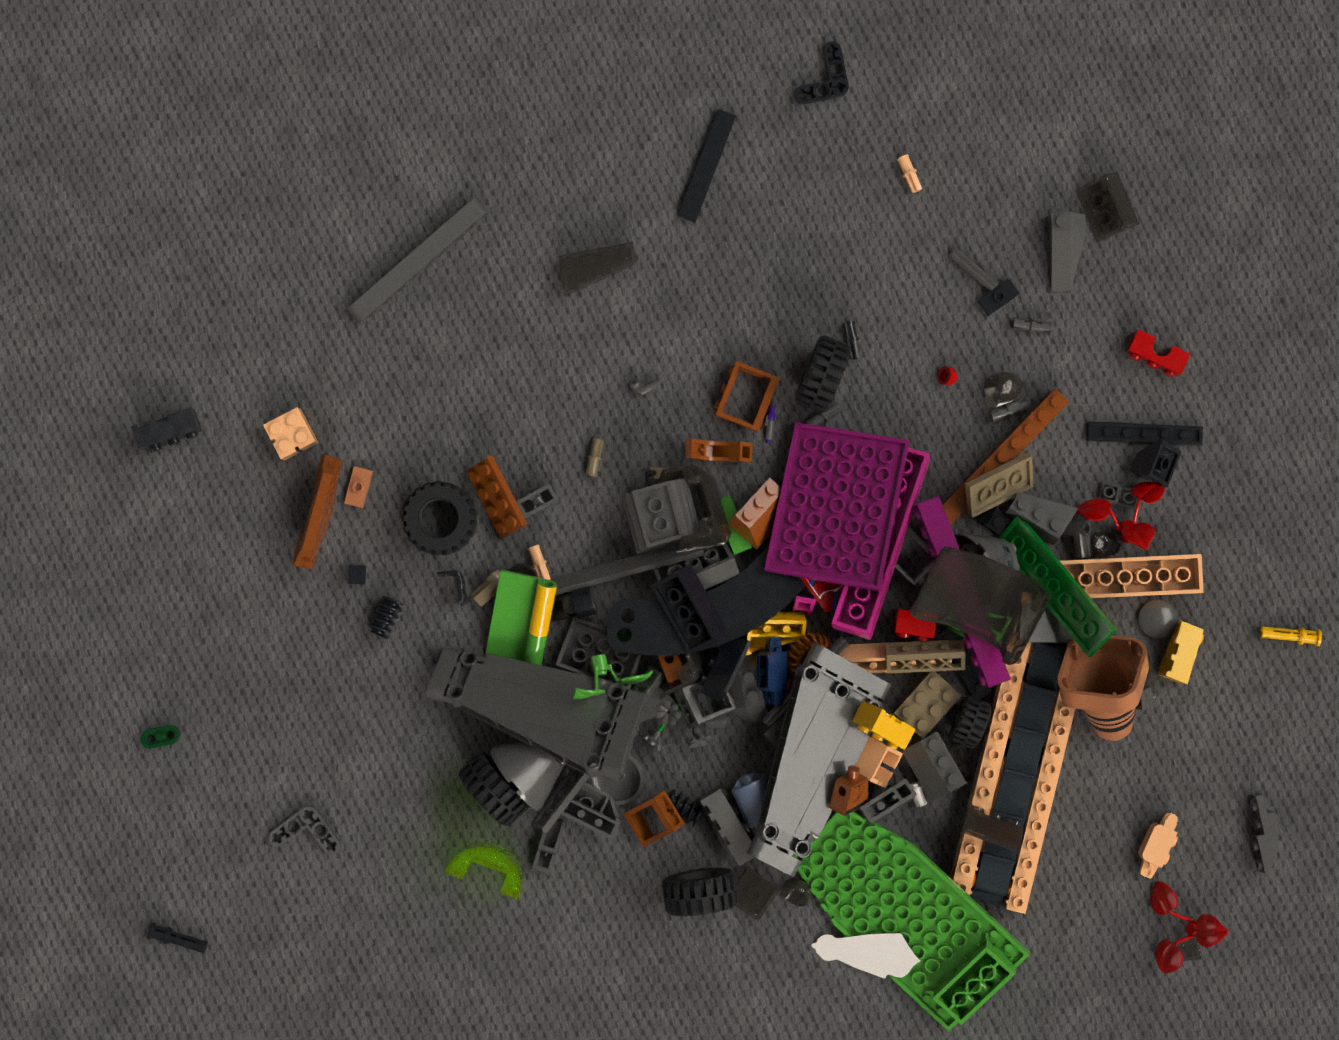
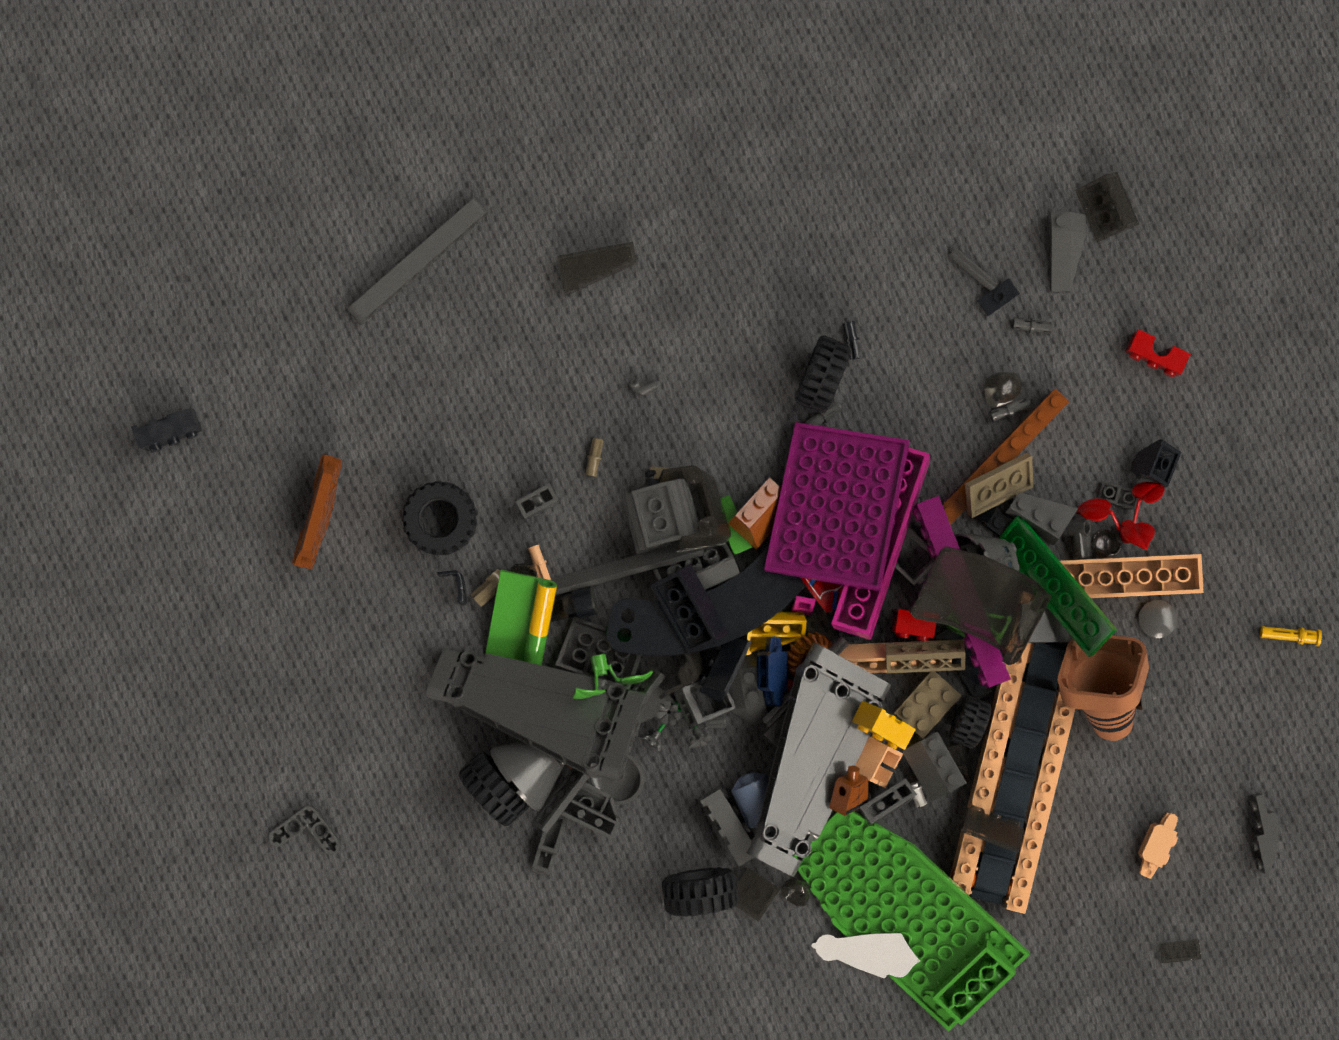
dark green plate [140,725,181,749] -> none
black pin [147,922,208,954] -> none
light nougat piece [263,407,318,461] -> none
nougat plate [344,466,373,508] -> none
black slope [348,564,366,585] -> none
black piece [367,596,405,639] -> none
clear neon green cylinder [444,841,524,900] -> none
dark orange plate [466,455,528,539] -> none
dark orange window [623,790,685,847] -> none
dark orange torso [657,654,688,687] -> none
black piece [667,789,703,828] -> none
black tile [678,109,736,223] -> none
dark orange arch [685,439,753,463] -> none
dark orange window [713,361,779,433] -> none
dark grey piece [764,406,775,443] -> none
black beam [794,41,849,105] -> none
light nougat axle [897,154,922,193] -> none
red tile [937,366,958,386] -> none
black tile [1087,421,1203,446] -> none
red plant [1150,881,1229,974] -> none
yellow wedge [1157,621,1204,684] -> none

